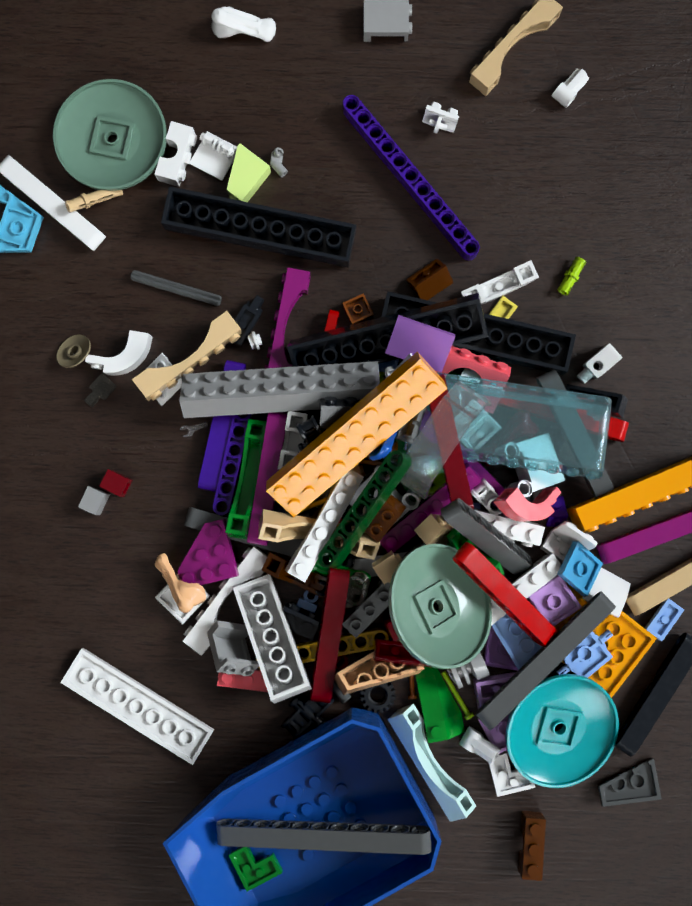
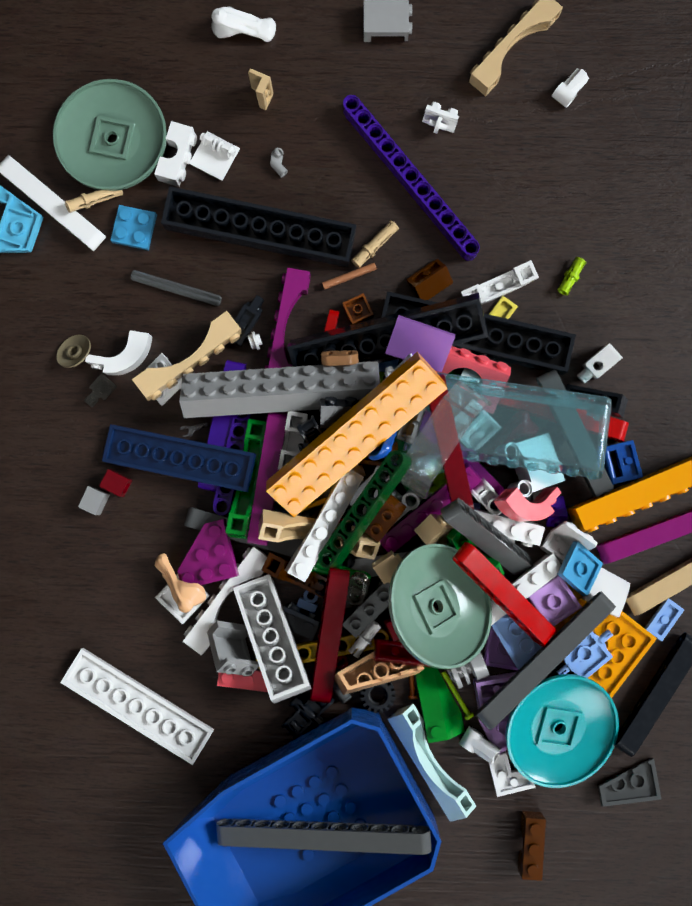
yellowish green slope [227,144,271,202] -> none
green plate [229,847,283,892] -> none
none -> dark blue plate [102,424,256,492]
none -> dark azure plate [110,205,157,251]
none -> tan panel [248,68,273,110]
none -> medium nougat beam [321,350,359,366]
none -> nougat bar [322,263,377,290]
none -> white axle [349,621,381,658]
none -> tan pin [351,220,399,268]
none -> blue plate [598,440,643,485]

